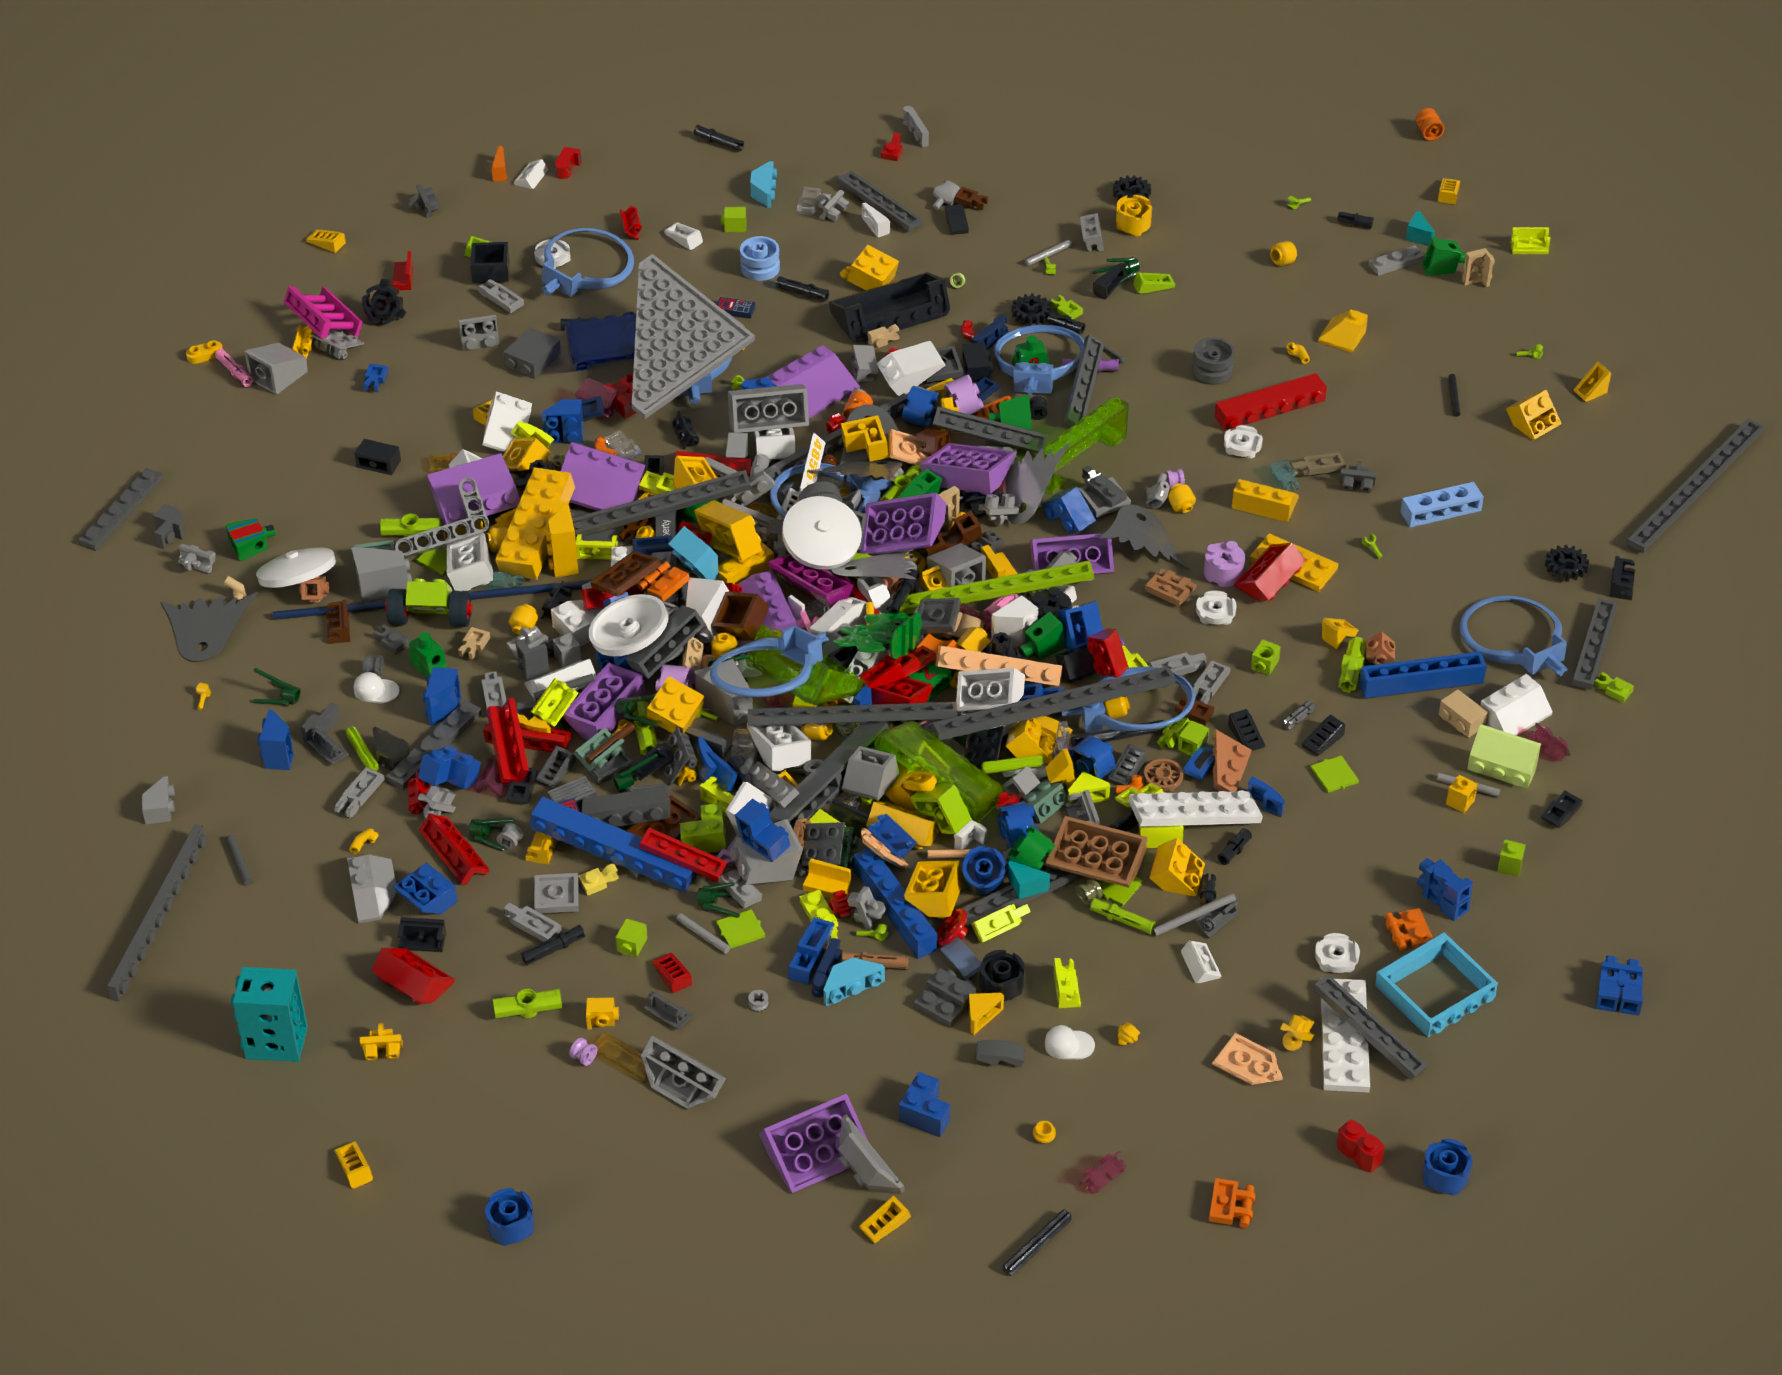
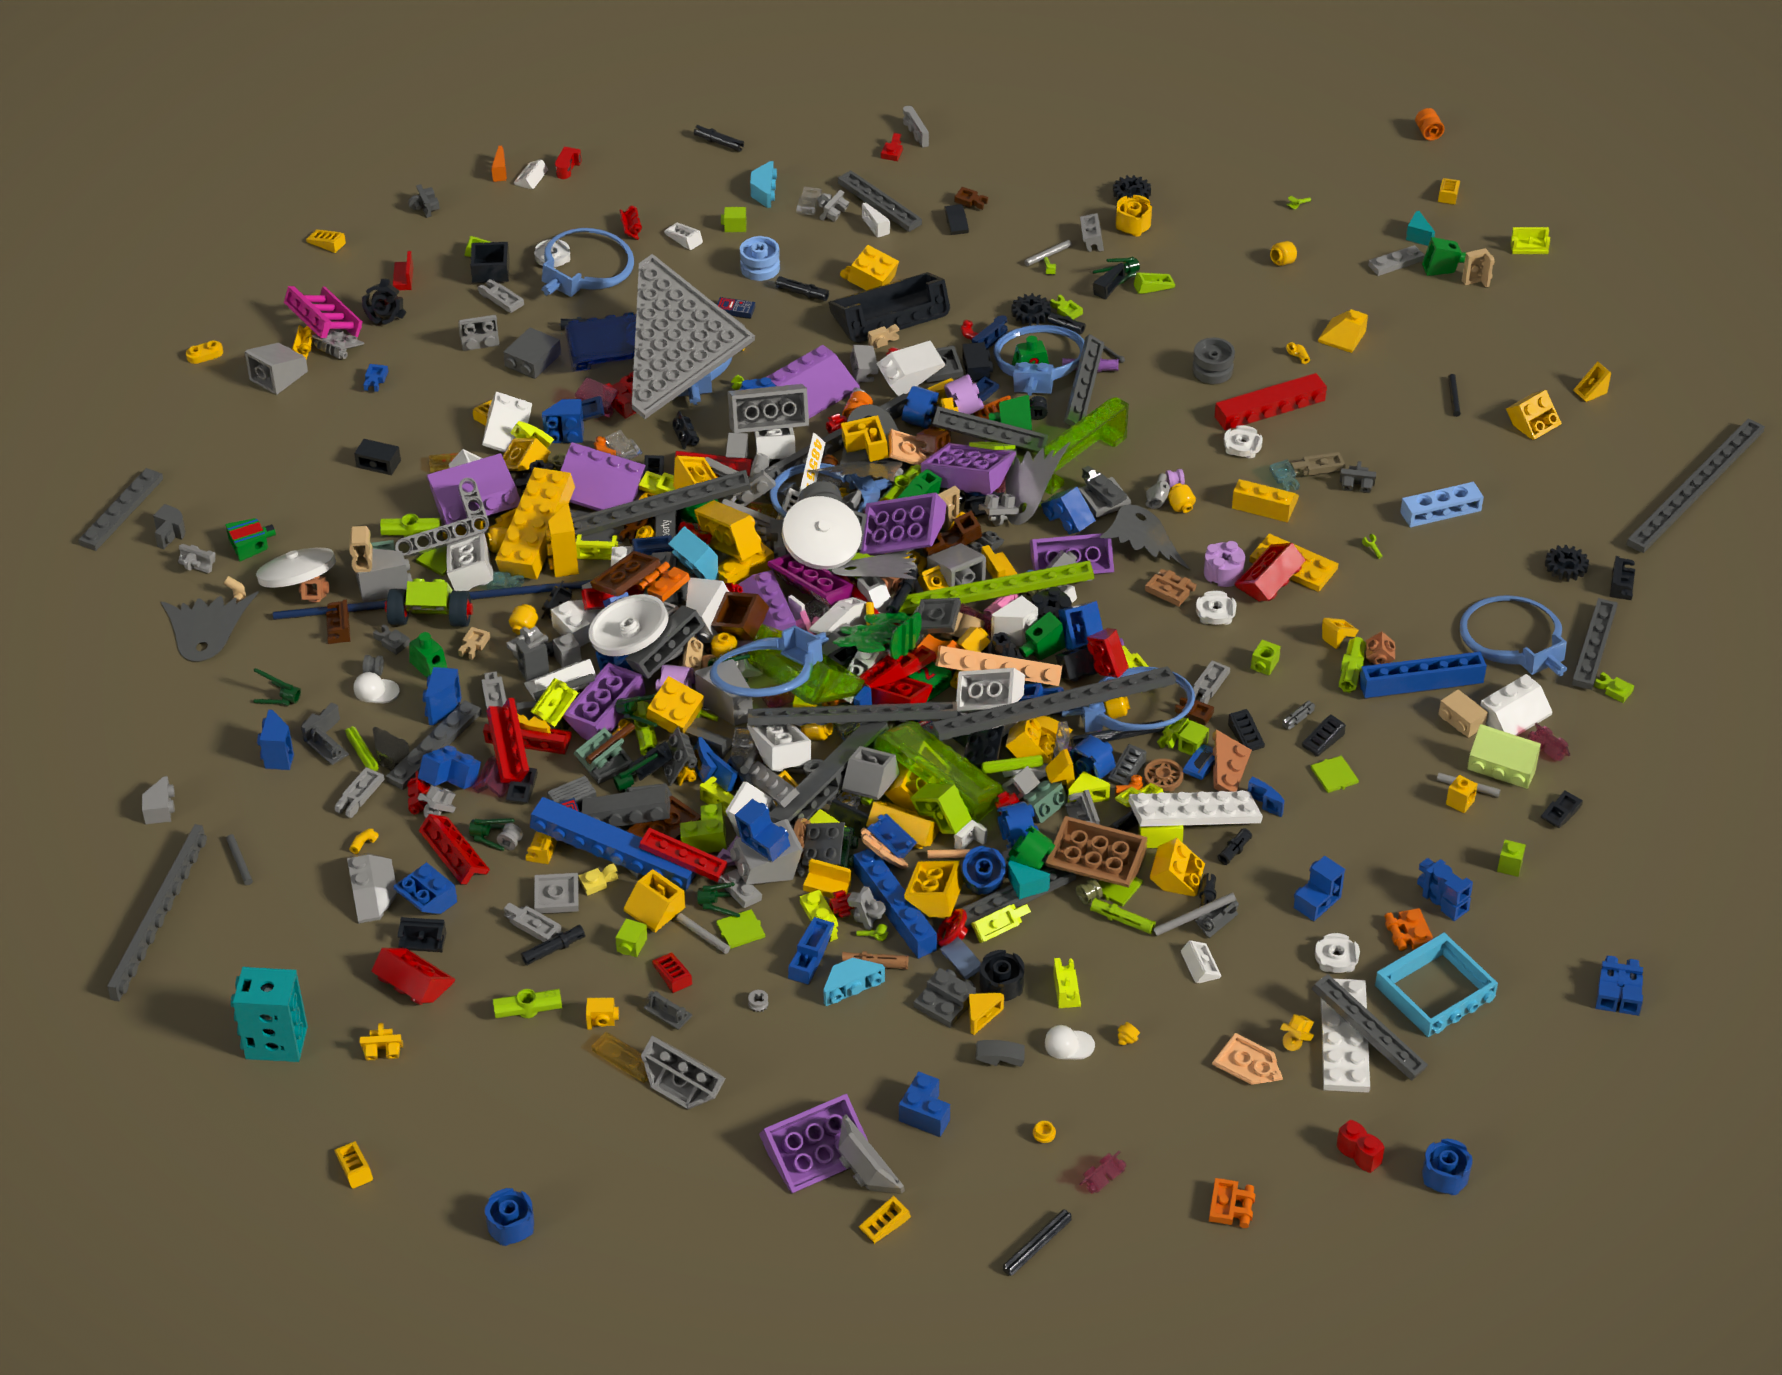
yellow hand [196,682,211,710] -> none
bright pink pin [215,349,253,387] -> none
dark grey slope [536,746,577,789] -> none
lavender wheel [569,1038,598,1066] -> none
dark blue hinge [811,938,843,998] -> none
yellow plate [902,771,937,792] -> none
light grey piece [932,180,960,210] -> none
yellowish green hinge [950,273,965,288] -> none
light grey hinge [1149,652,1207,675] -> none
black axle [1337,212,1374,229] -> none
lime hand [1516,344,1543,359] -> none
none -> tan brick [349,526,373,572]
none -> yellow slope [624,869,685,933]
none -> lime piece [969,441,1015,450]
none -> blue brick [1294,856,1345,921]

